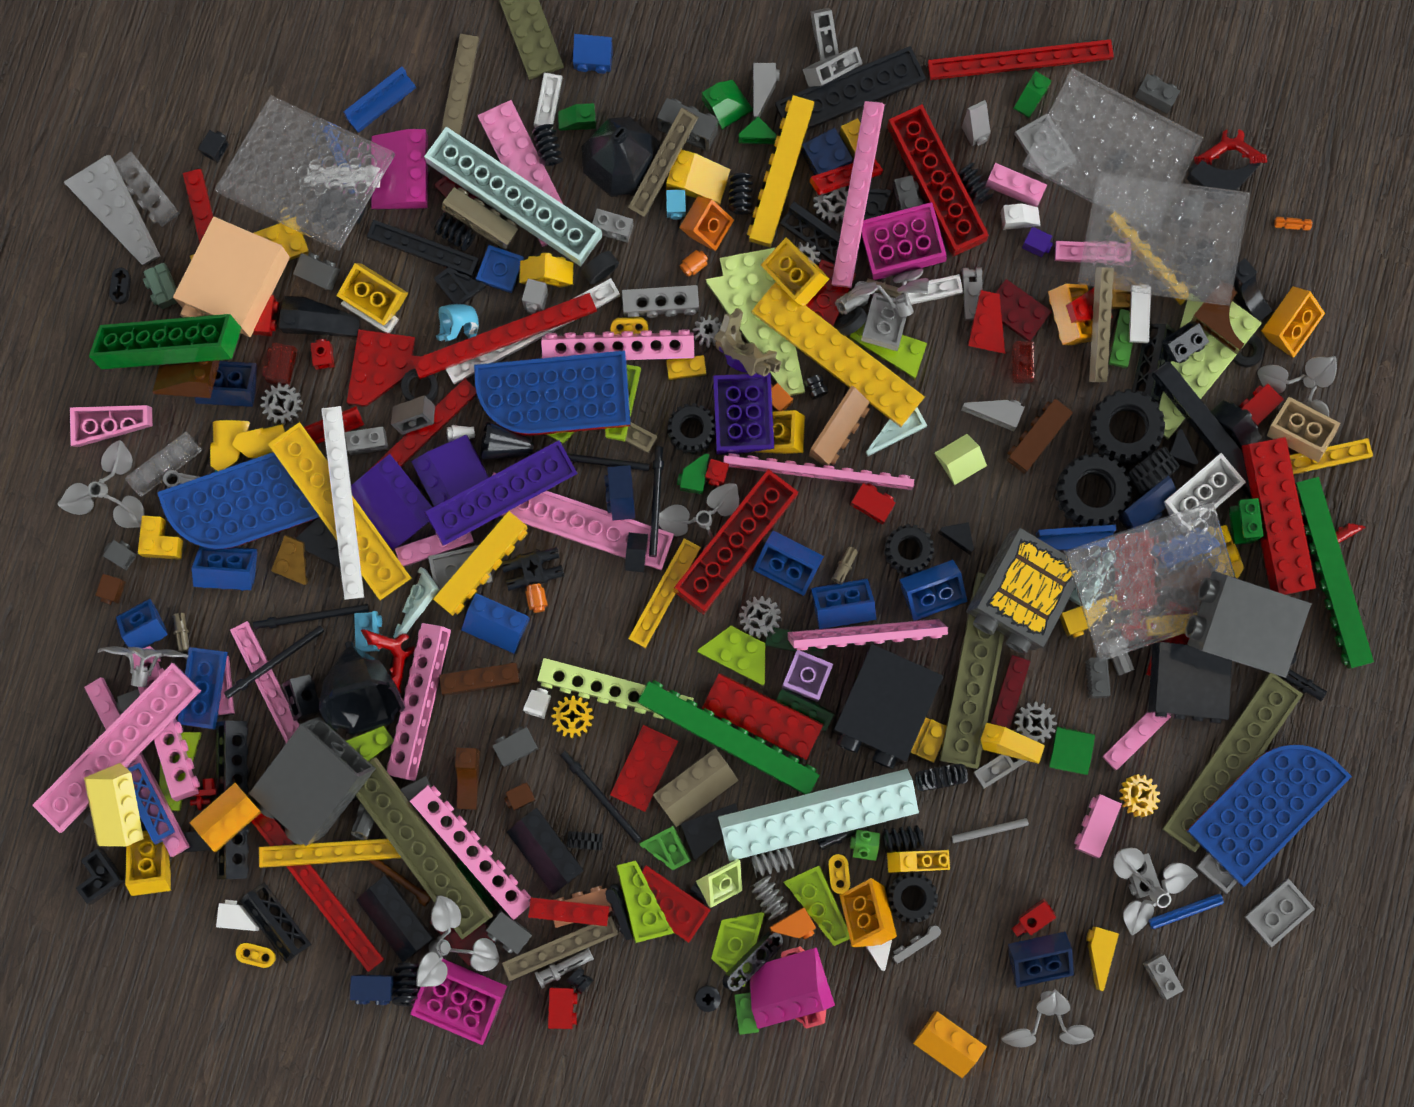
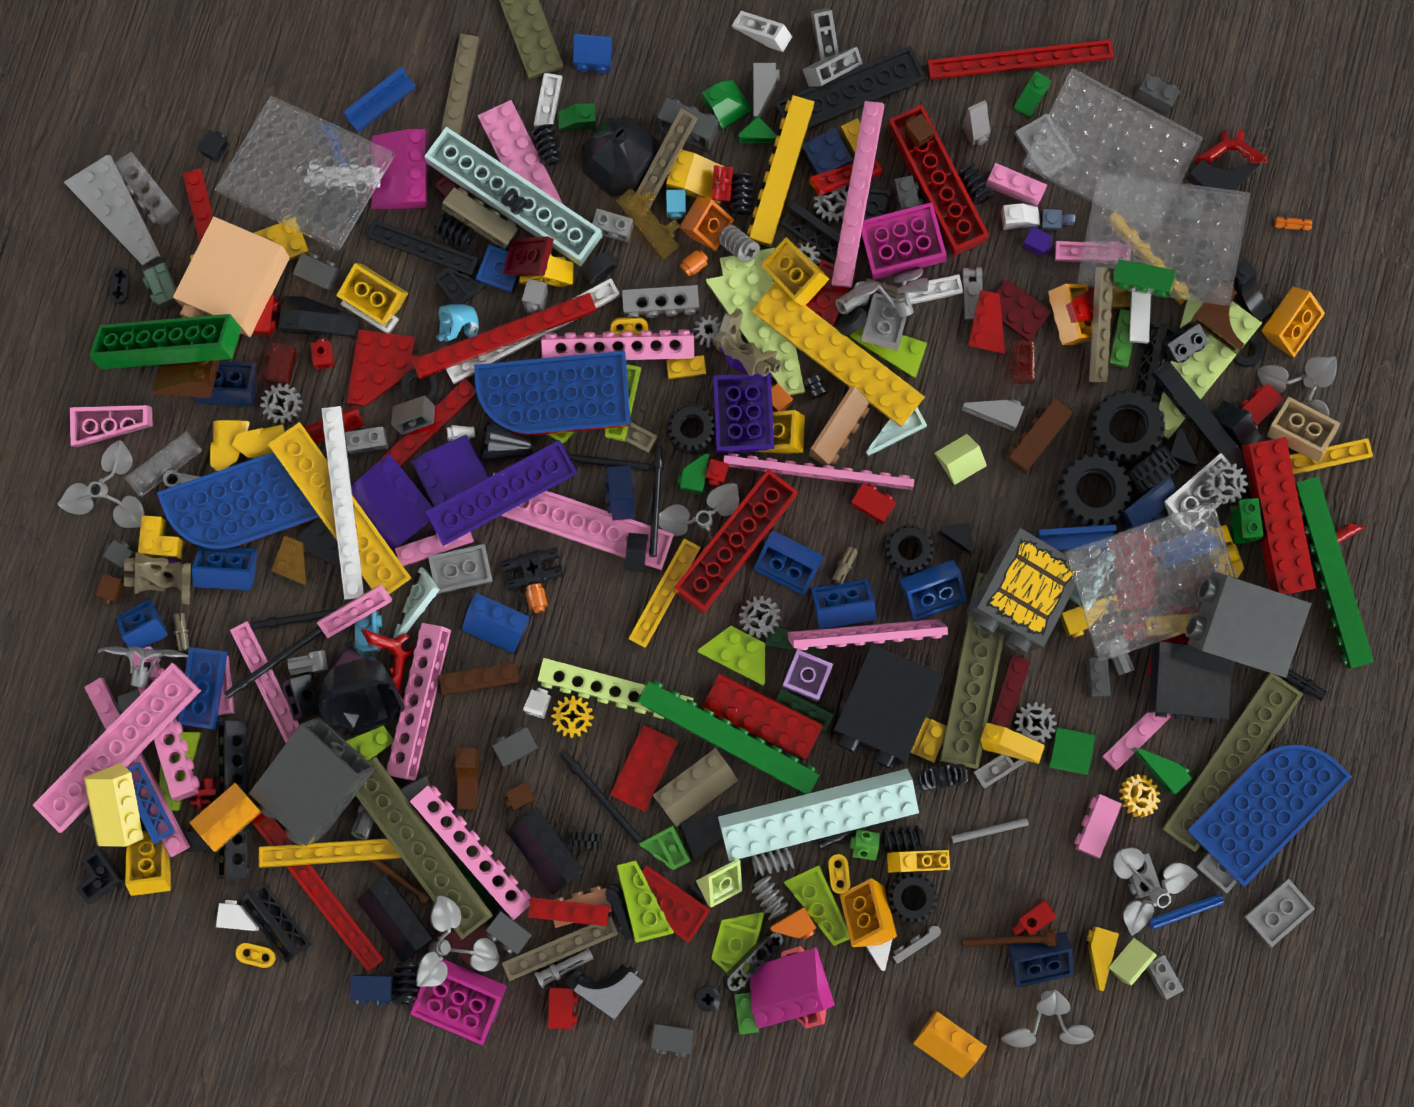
yellow brick [433,511,528,616] -> none
none -> dark tan hips [124,552,191,604]
none -> light grey piece [287,651,328,676]
none -> bright pink plate [317,584,392,638]
none -> black wheel [501,188,528,215]
none -> dark red plate [503,236,554,277]
none -> arch [566,964,643,1020]
none -> clear yellow hinge [617,188,680,259]
none -> dark grey brick [651,1023,694,1057]
none -> red hips [711,165,733,202]
none -> light grey piece [719,225,760,263]
none -> white slope [732,11,792,52]
none -> reddish brown brick [904,114,935,148]
none -> reddish brown piece [961,930,1057,946]
none -> sand blue plate [1042,209,1075,230]
none -> yellowish green slope [1109,938,1157,986]
none -> green brick [1113,259,1176,298]
none -> green slope [1132,747,1192,794]
none -> light grey gear [1204,462,1248,504]

